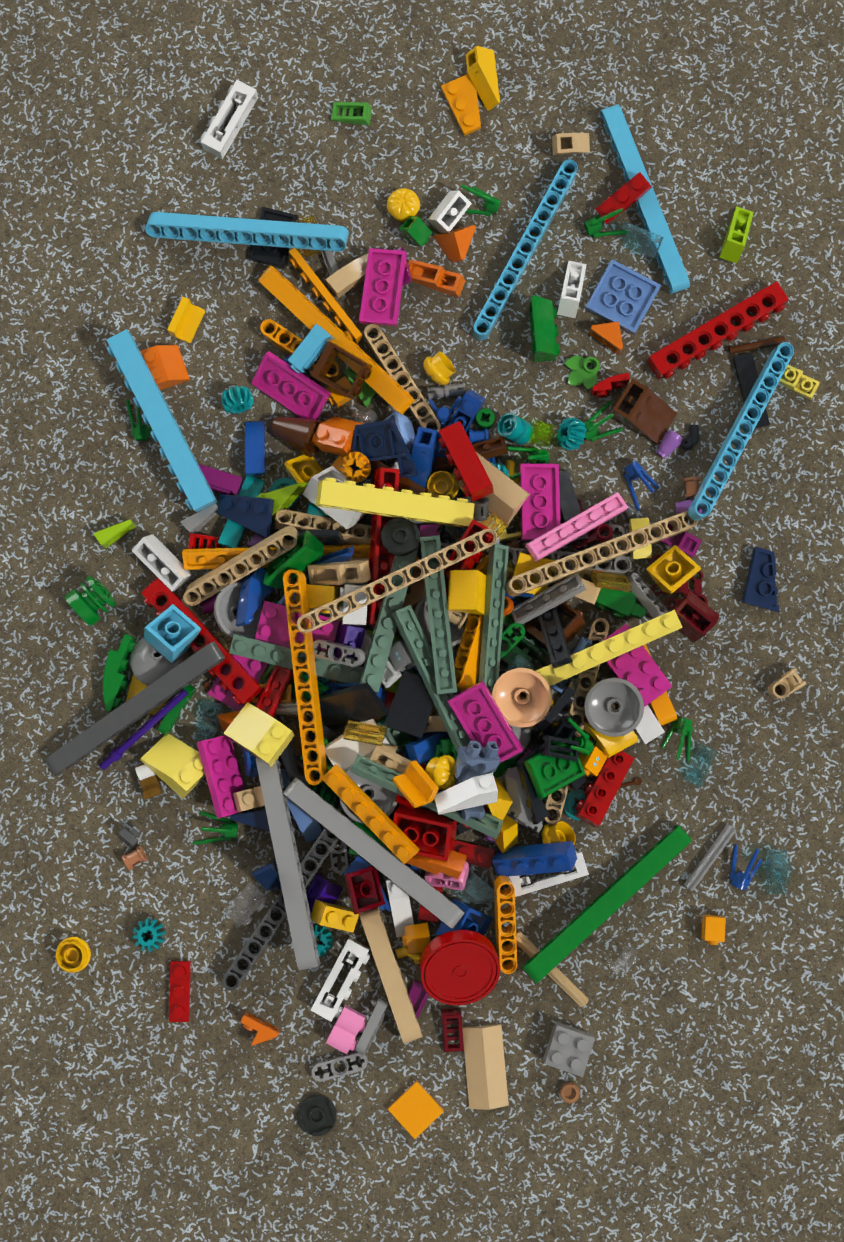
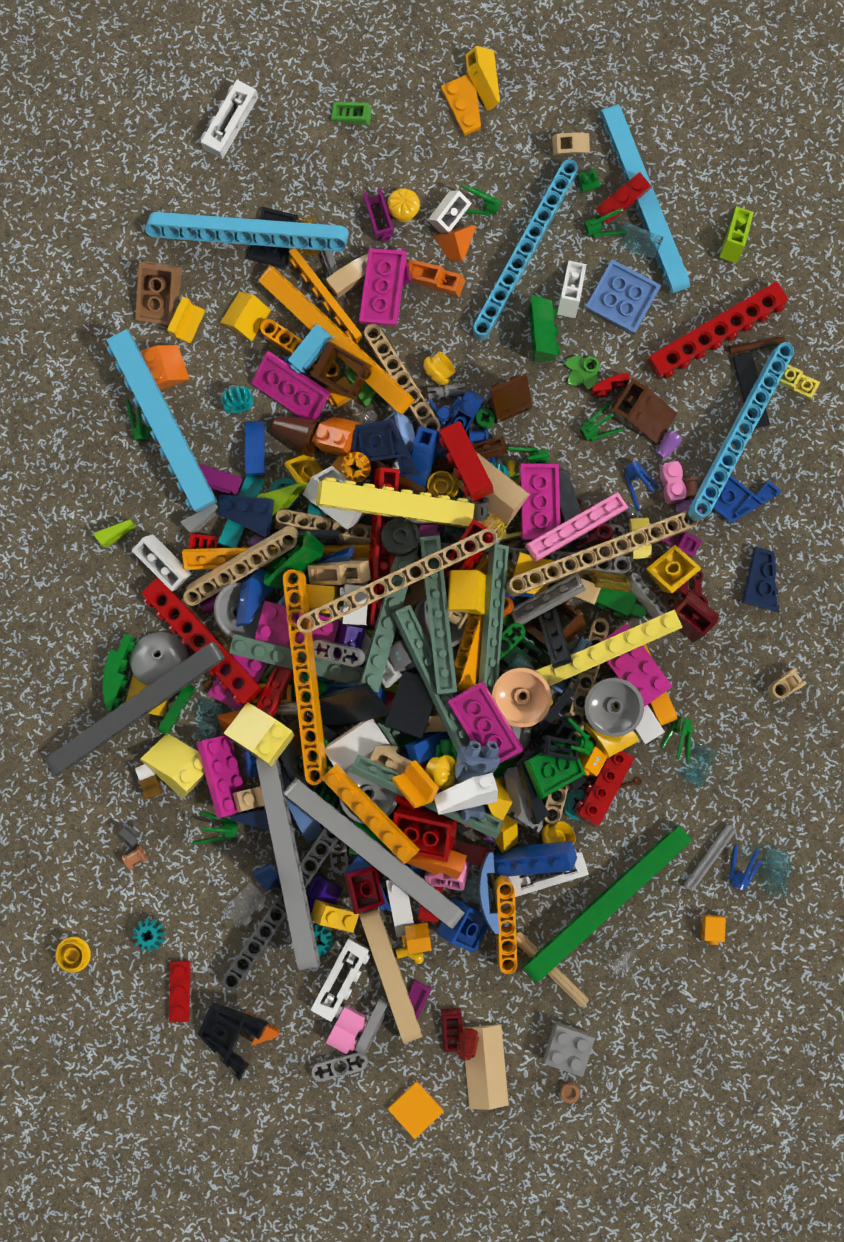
green wheel [64,575,117,627] -> none
dark purple bar [99,689,188,770] -> none
medium azure slope [144,604,201,663] -> none
pearl dark grey tile [297,1094,337,1136] -> none
clear yellow tile [343,720,387,746] -> none
green brick [398,216,433,247] -> none
red brick [419,930,500,1005] -> none
teal wheel [497,413,533,445] -> none
clear neon green brick [530,420,555,448] -> none
teal gear [556,418,587,450] -> none
orange slope [588,322,623,355] -> none
black arm [681,425,699,450] -> none
none -> medium nougat slope [135,261,182,325]
none -> black wing [198,1003,268,1081]
none -> yellow slope [220,291,271,341]
none -> magenta window [363,188,394,242]
none -> clear red brick [456,1028,479,1060]
none -> medium blue slope [478,851,499,934]
none -> reddish brown slope [487,374,532,424]
none -> green tile [577,169,601,193]
none -> bright pink brick [660,461,687,505]
none -> blue wing [705,459,781,524]

